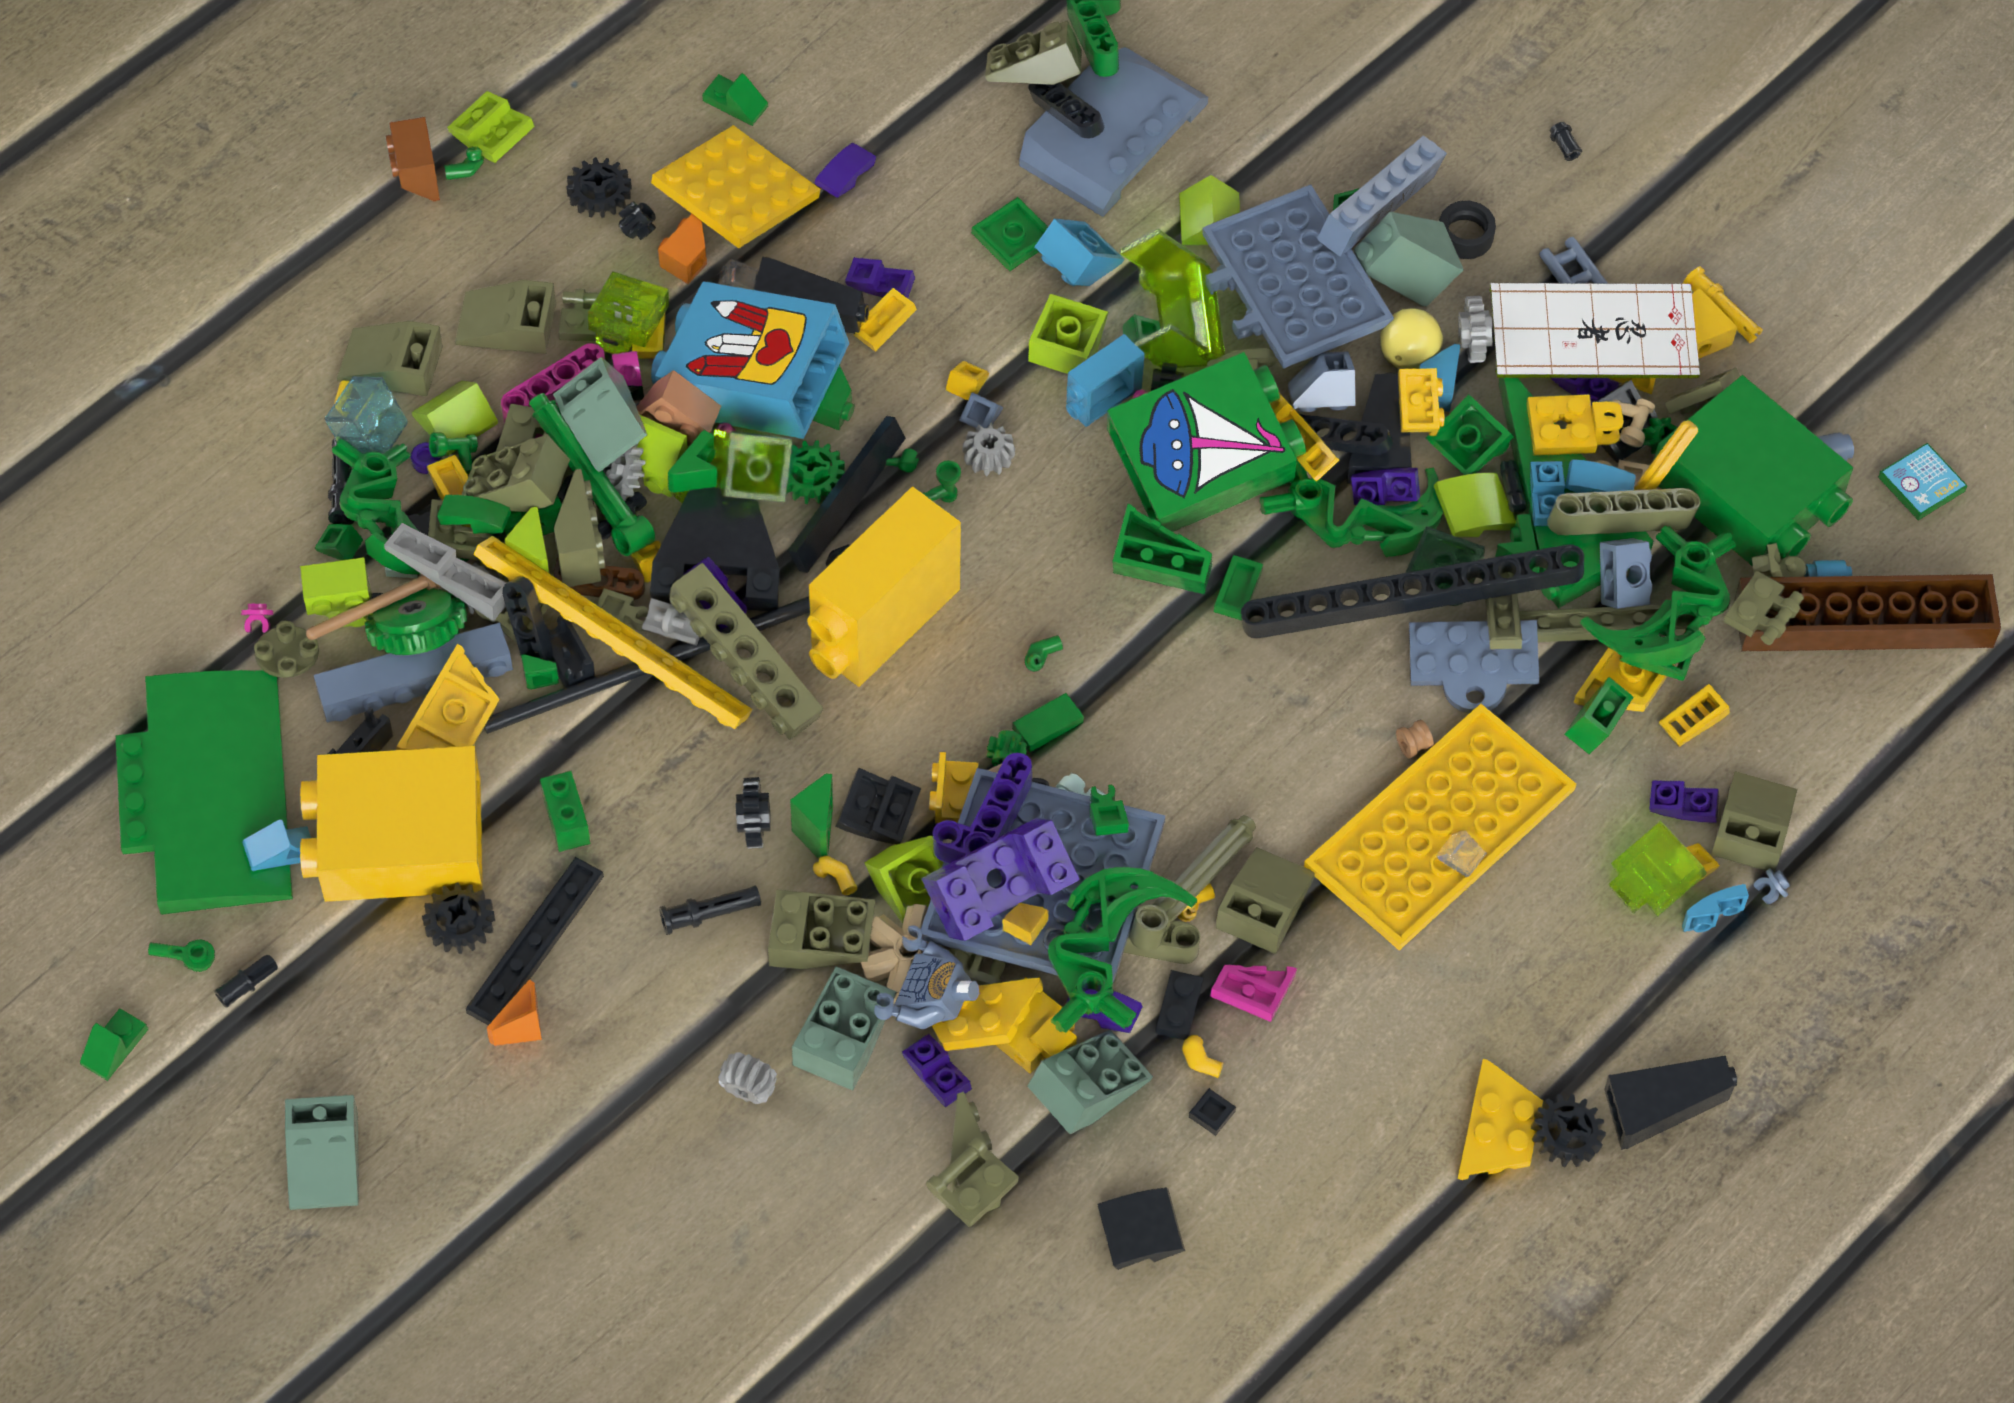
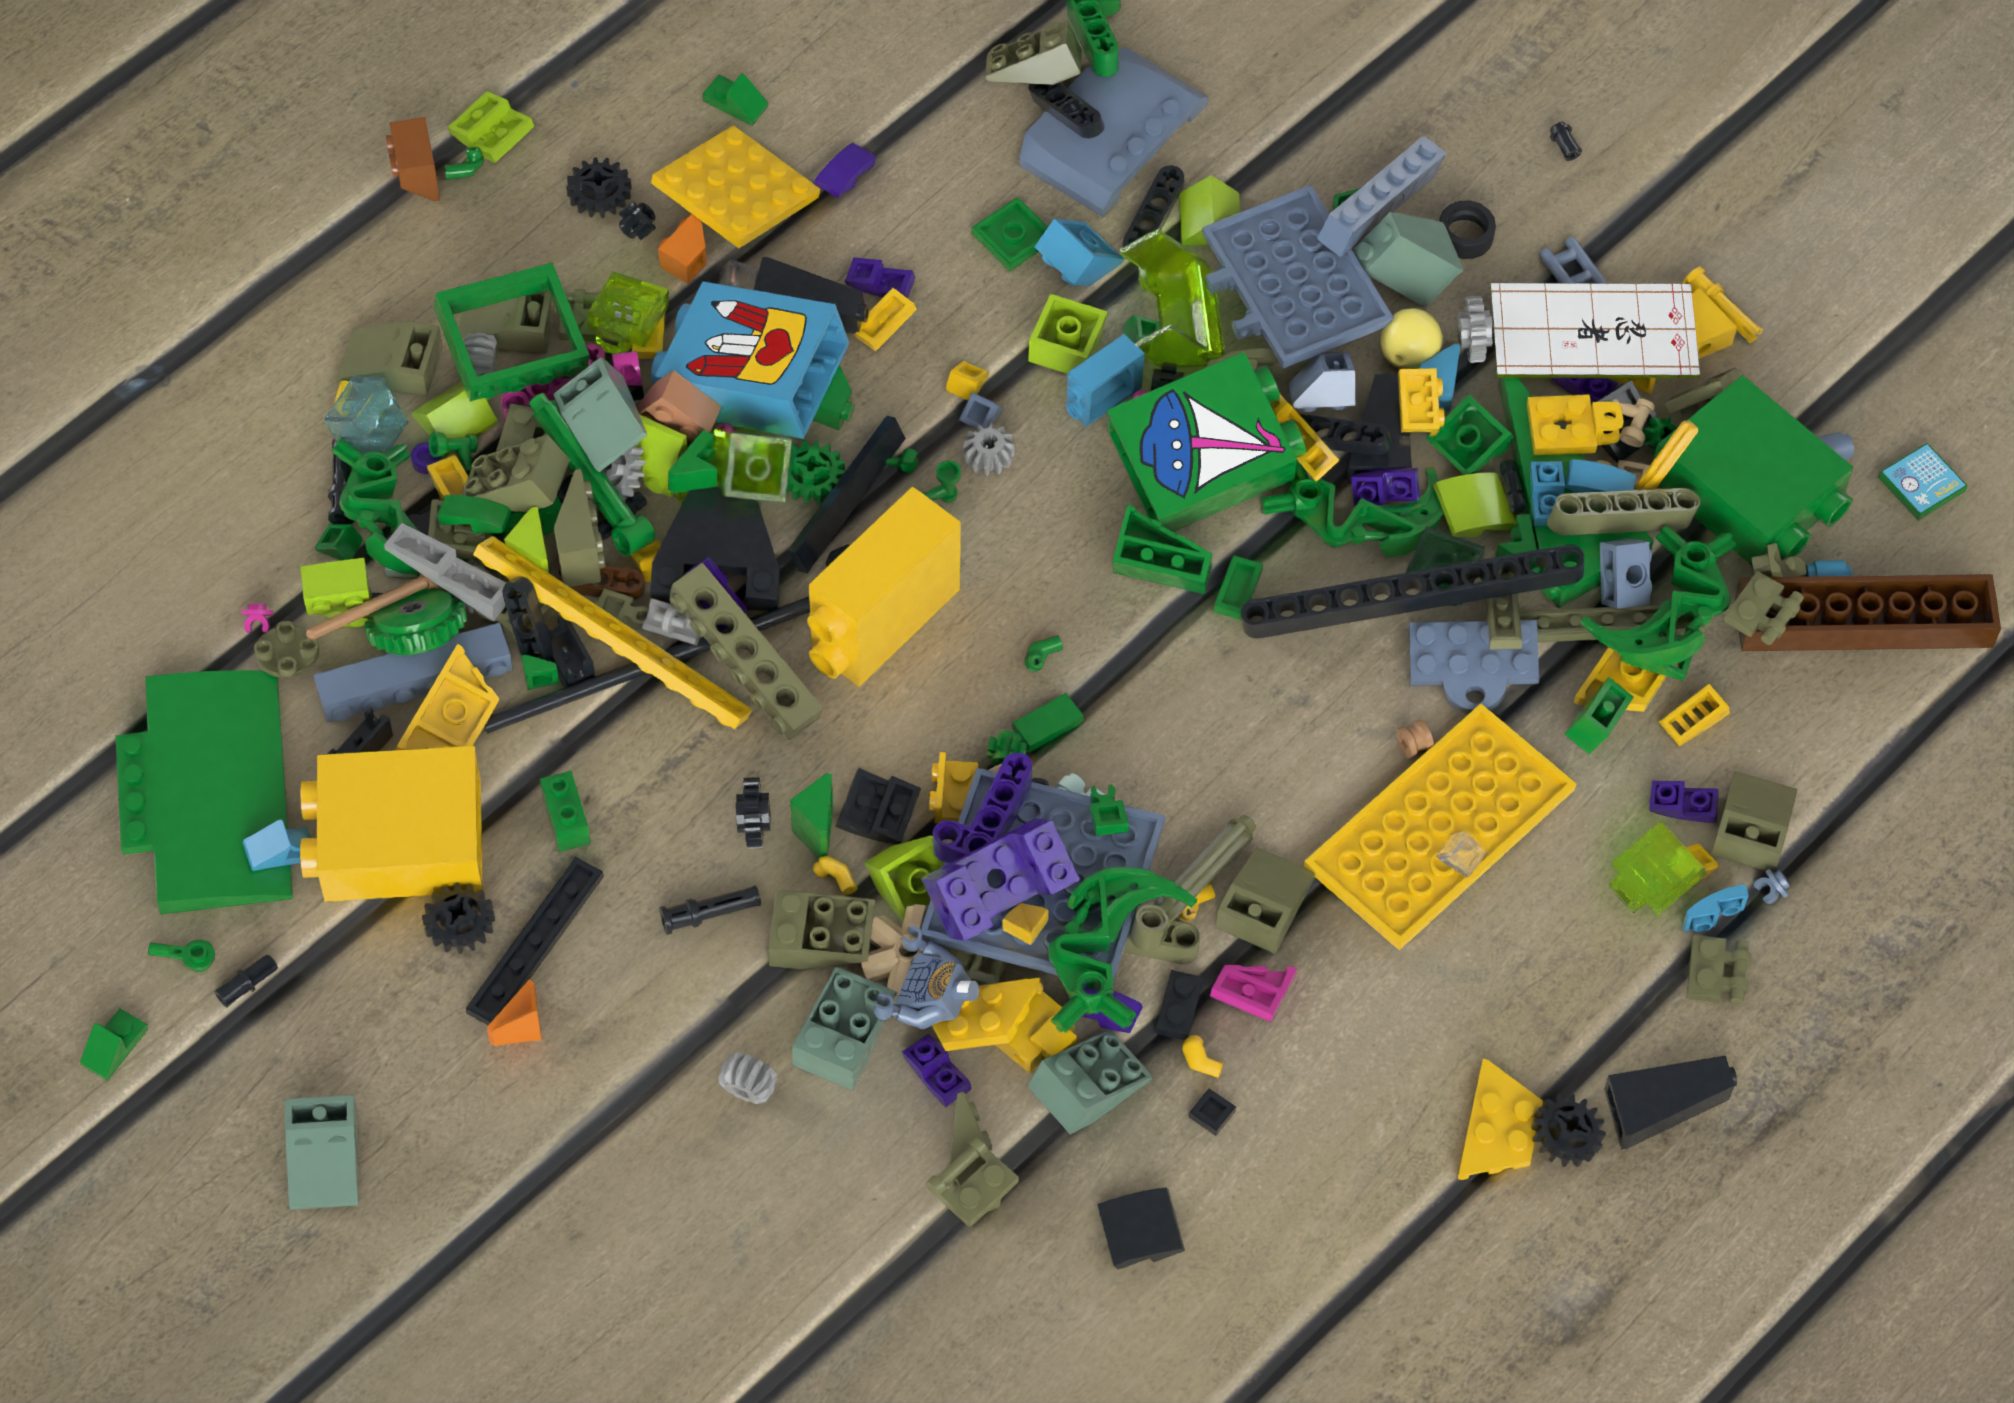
none -> green window [434,262,589,402]
none -> light grey gear [464,332,497,376]
none -> black beam [1122,165,1184,262]
none -> olive plate [1686,934,1751,1004]

